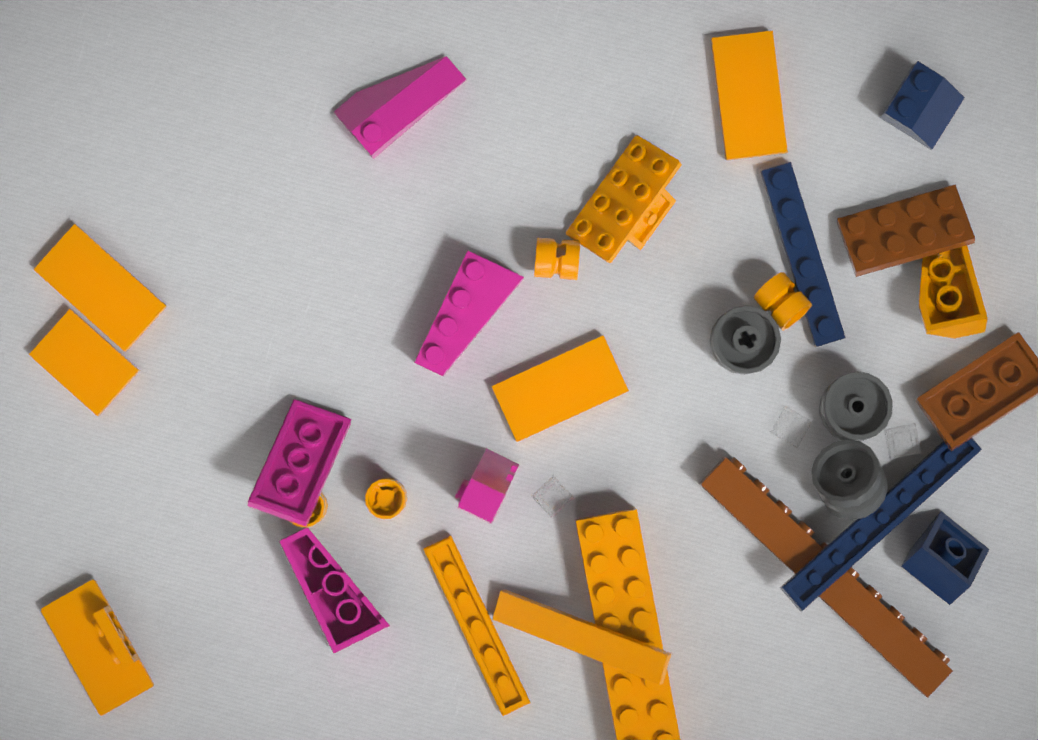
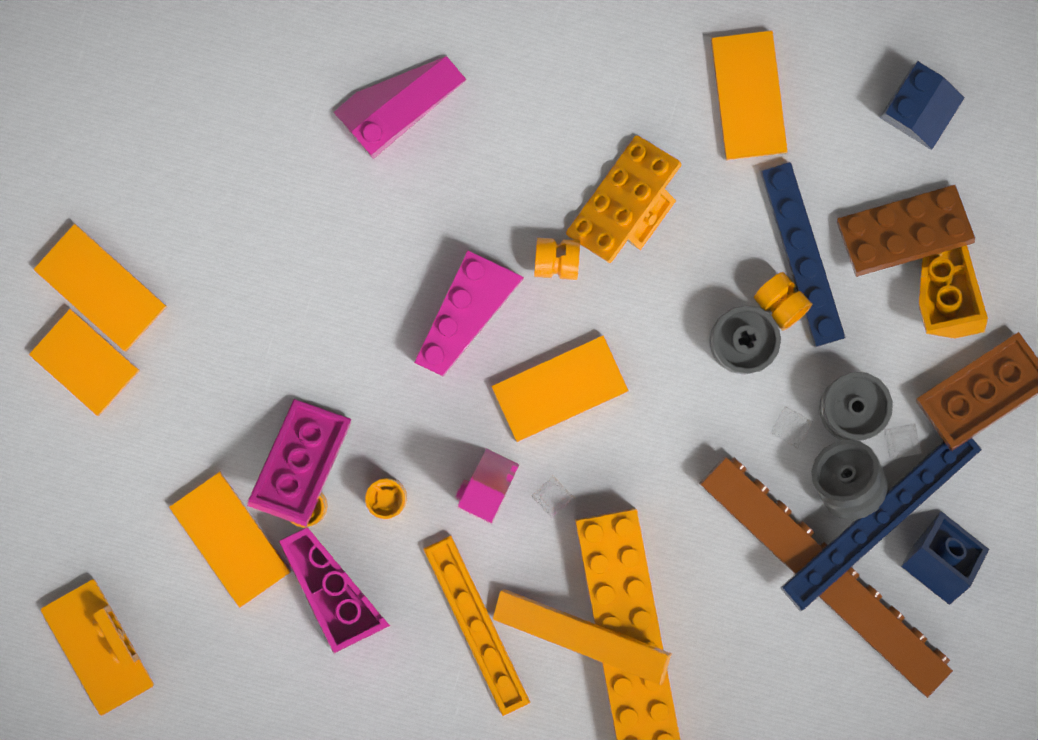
none -> light orange tile [169,471,291,608]

